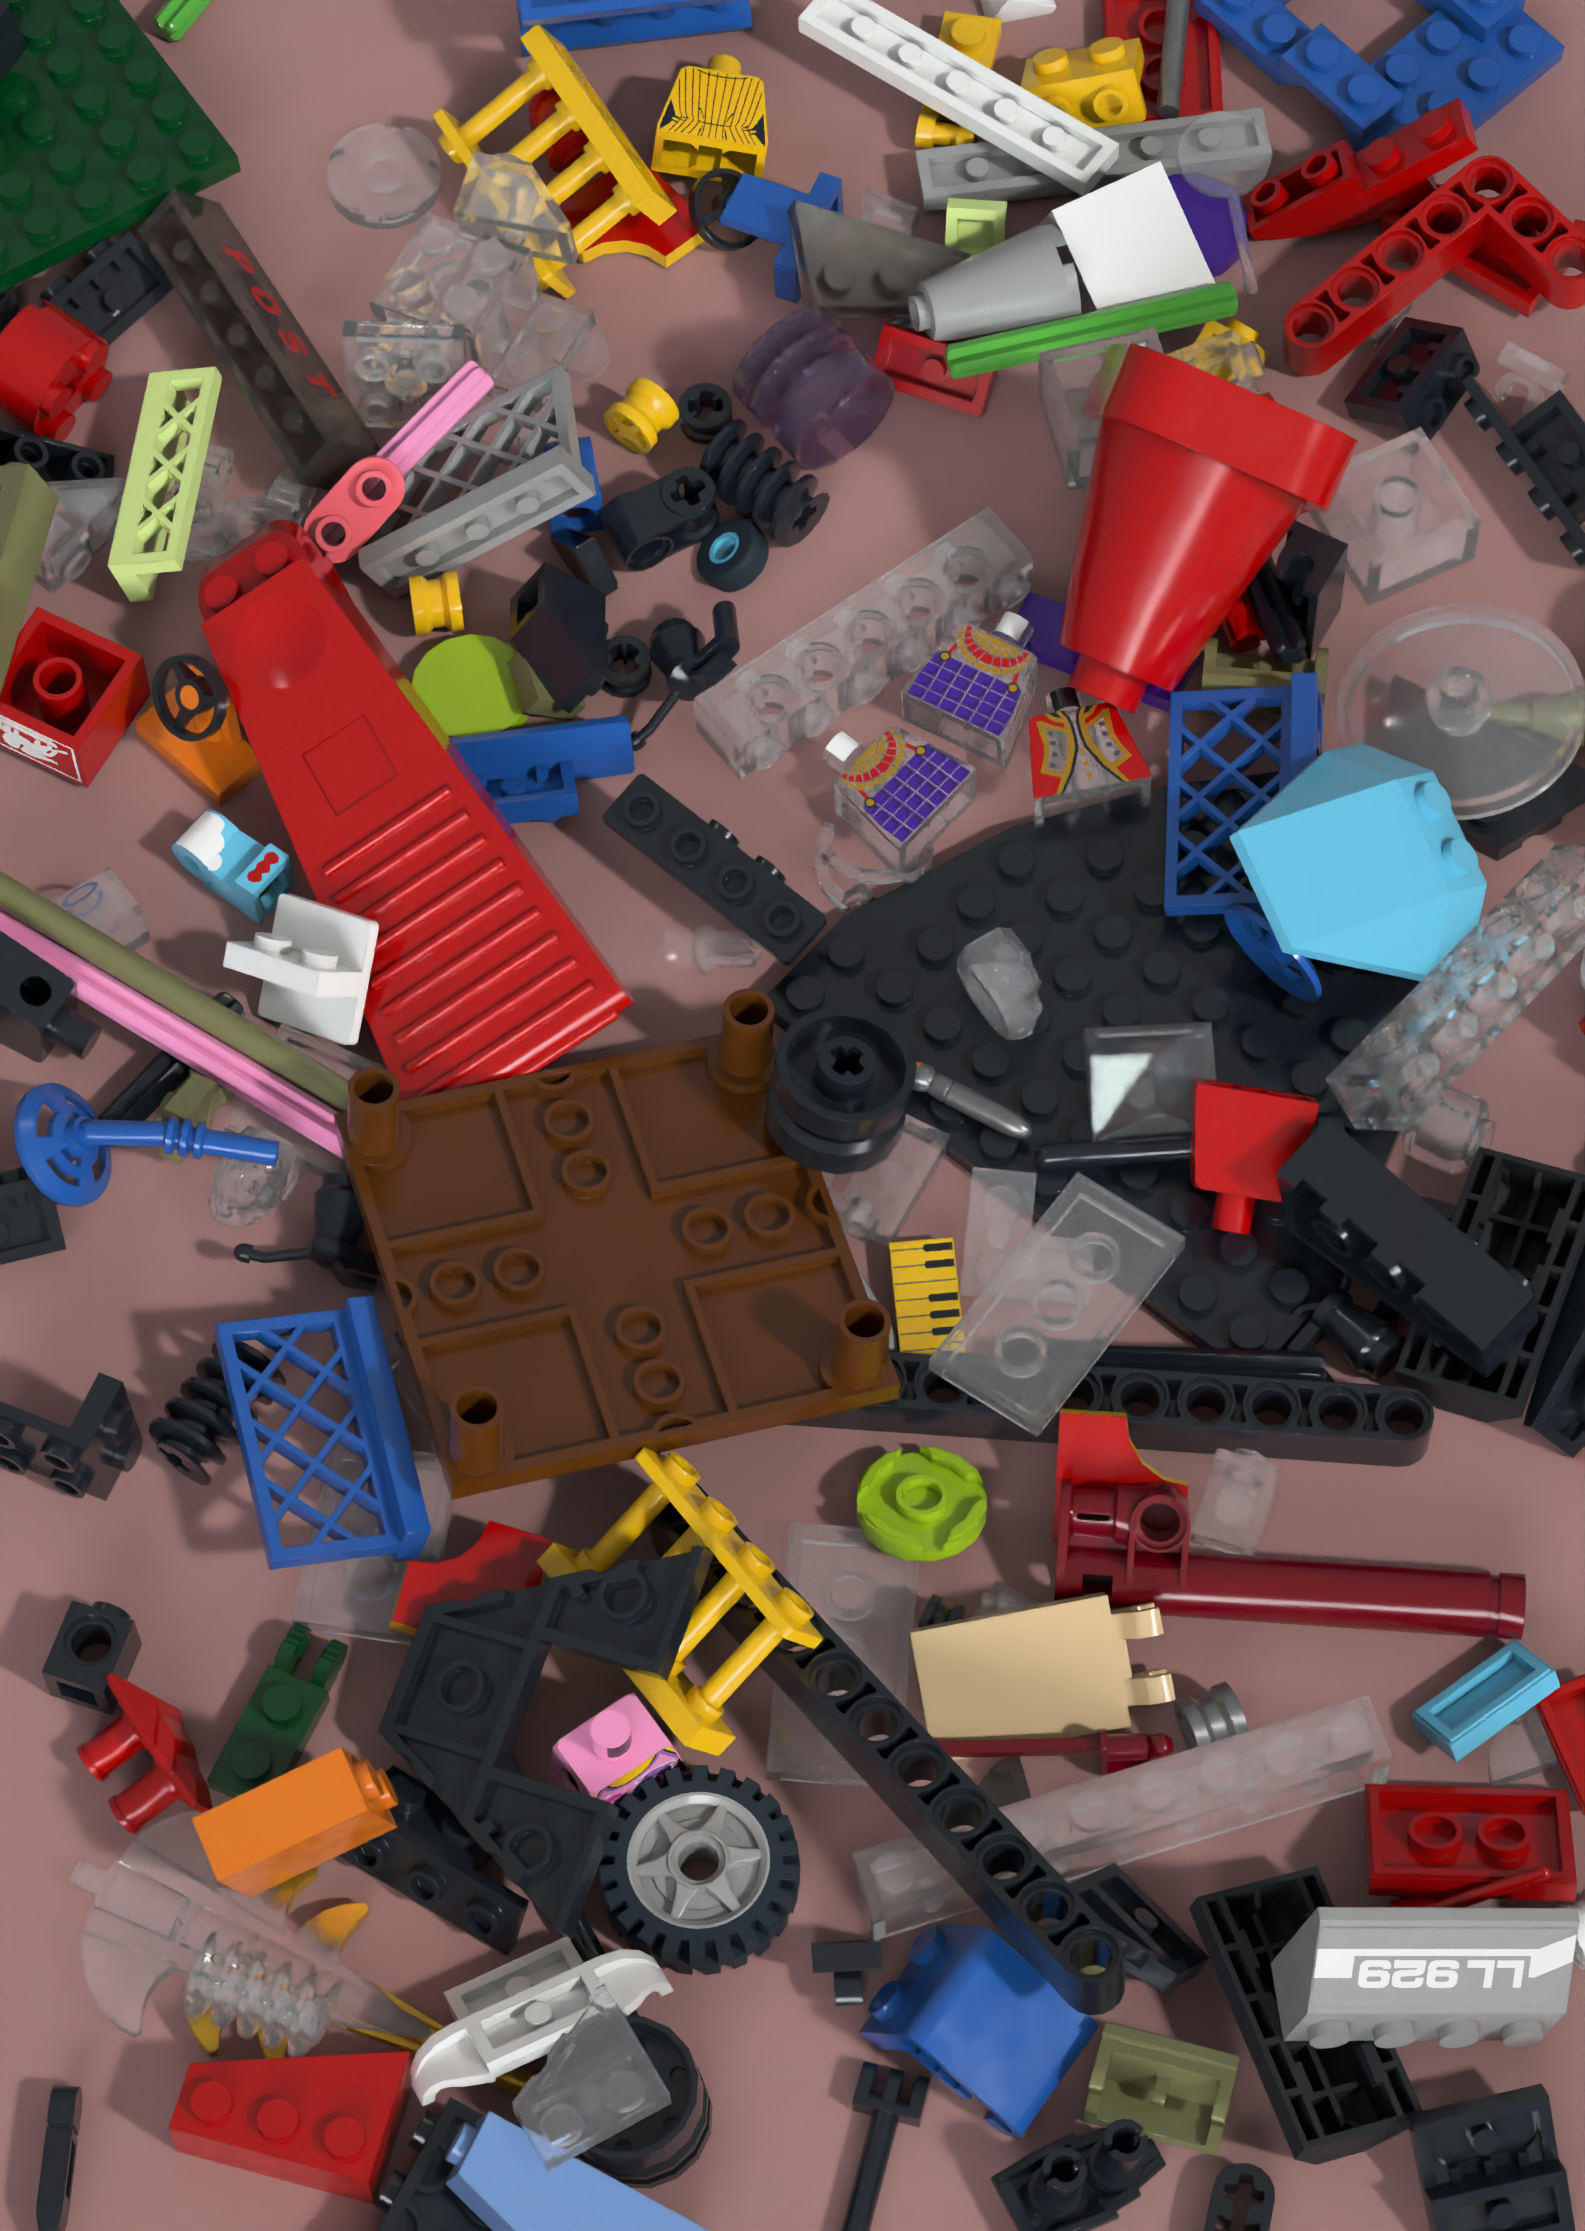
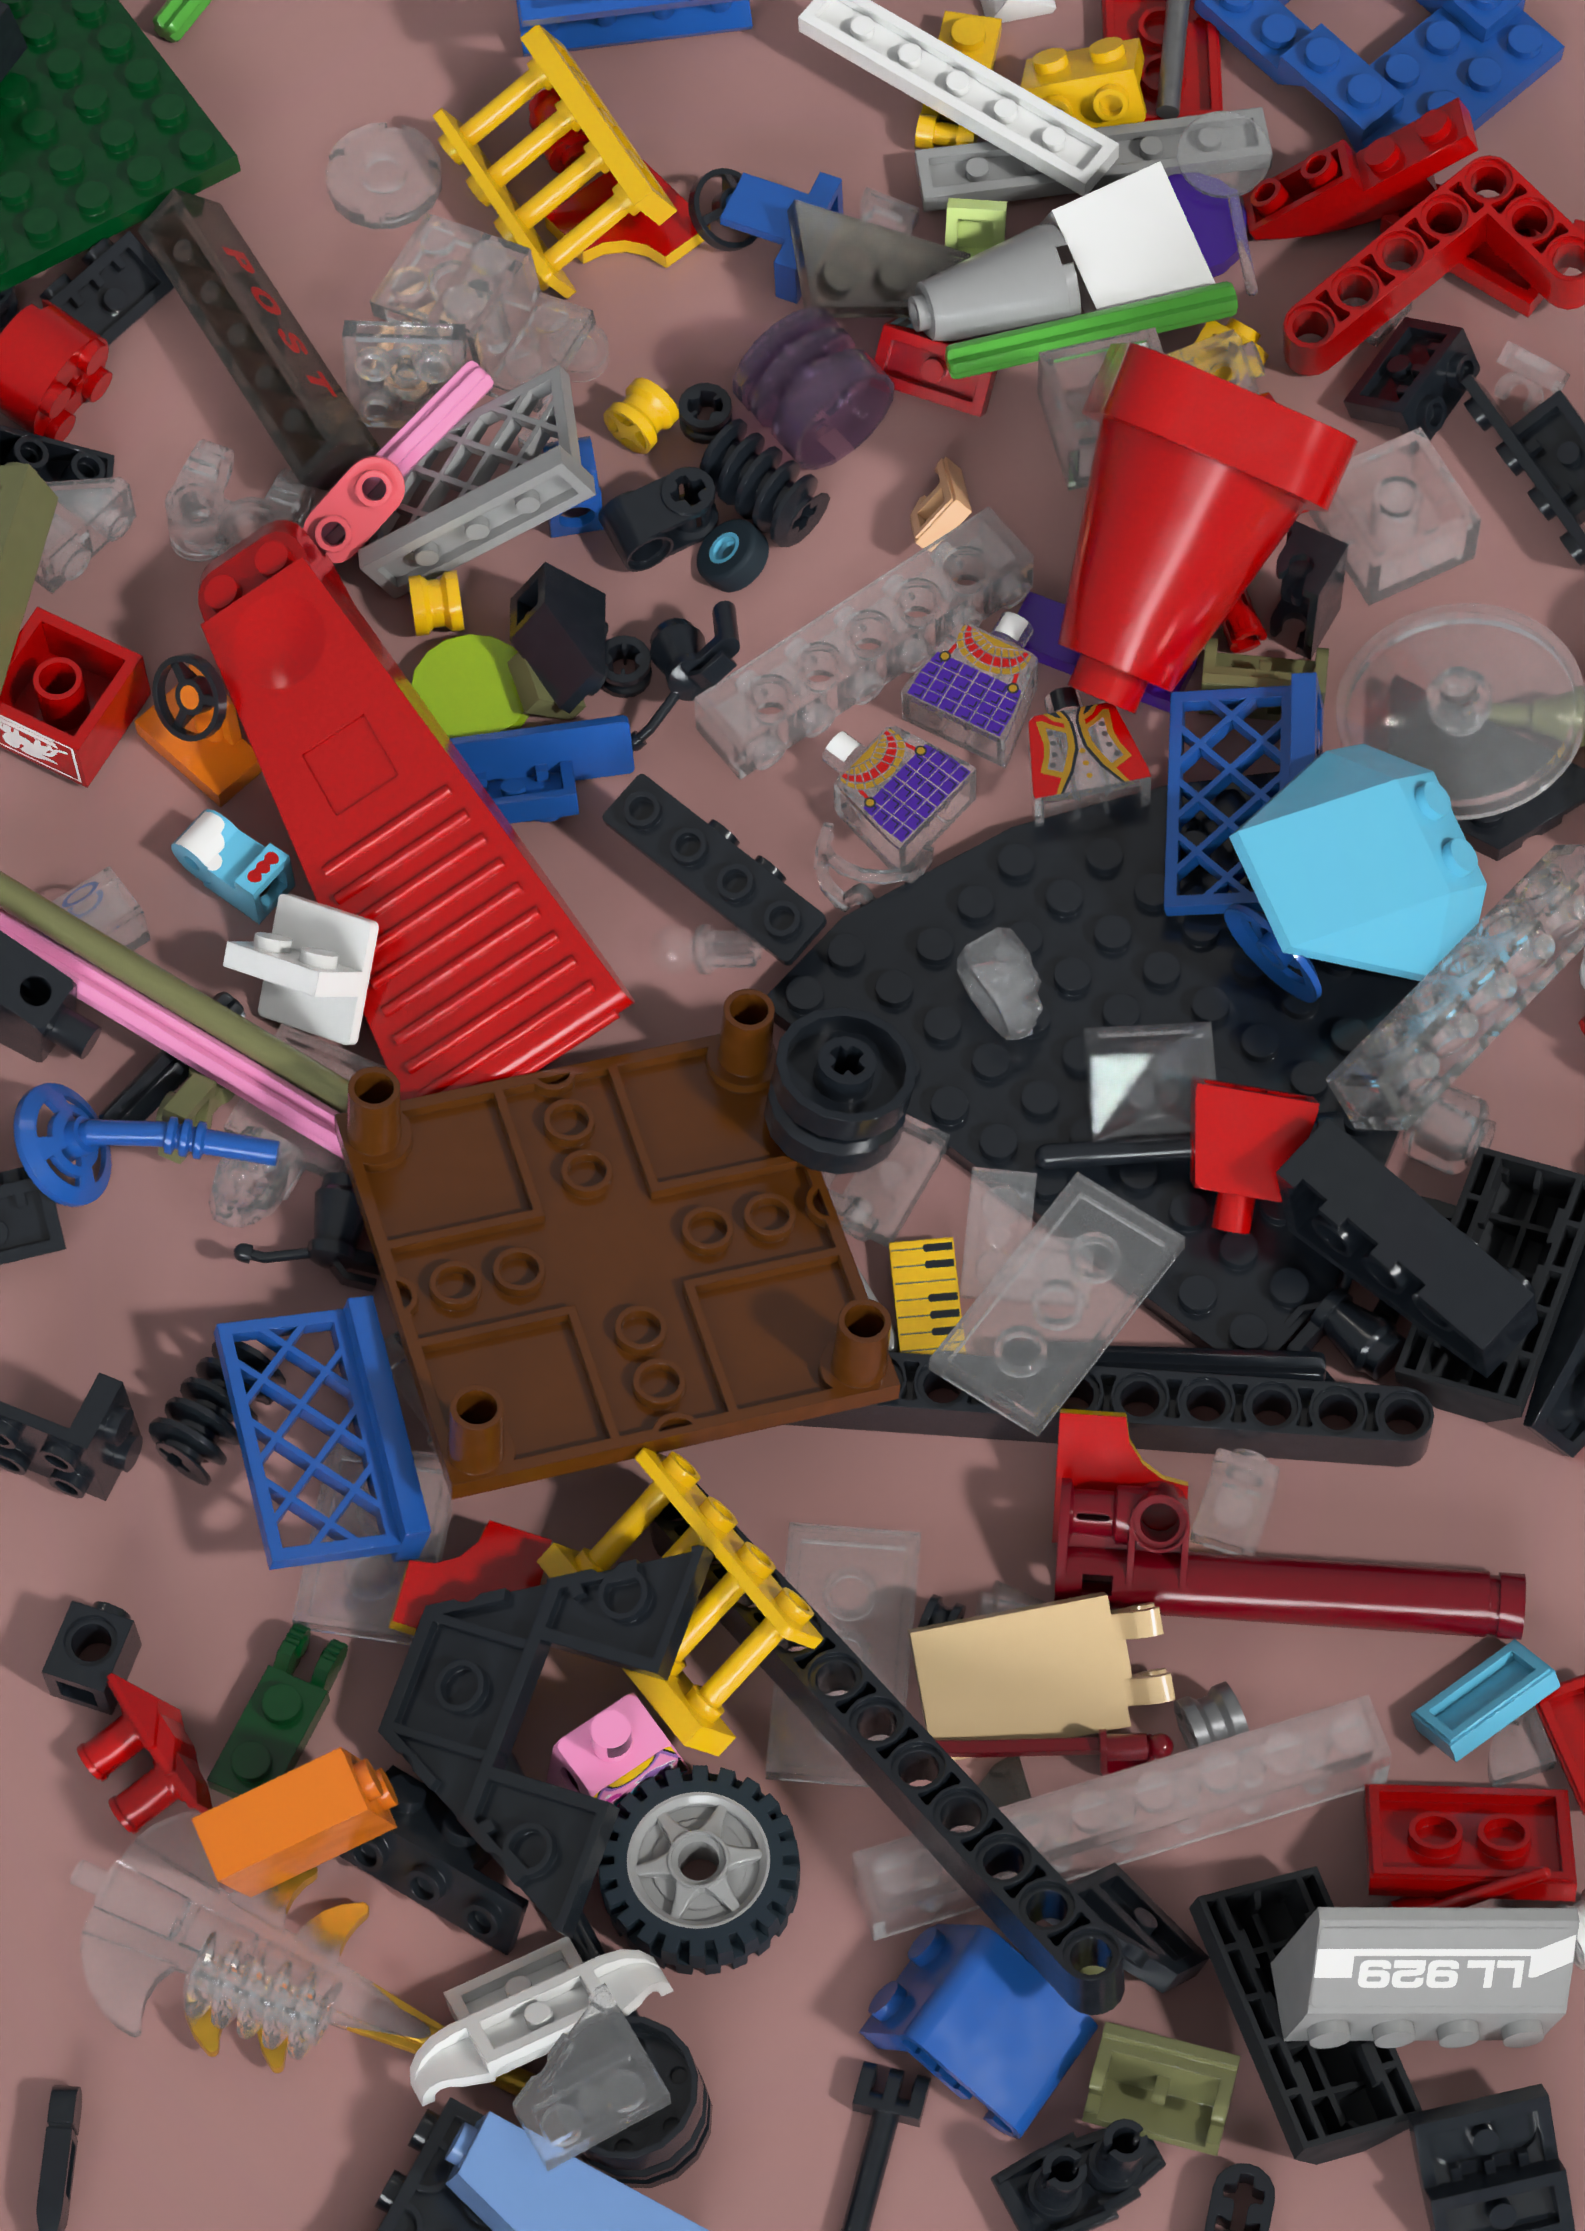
yellowish green fence [107,366,222,602] -> none
red wedge [168,2051,413,2205] -> none
clear slope [453,151,578,265] -> none
black tile [550,528,618,596] -> none
yellow torso [651,54,768,182] -> none
black tile [811,1939,882,2006] -> none
lime tile [856,1446,987,1562] -> none
flat silver piece [913,1062,1032,1138] -> none
black axle [1247,554,1306,667] -> none
none -> light nougat tile [910,457,972,555]

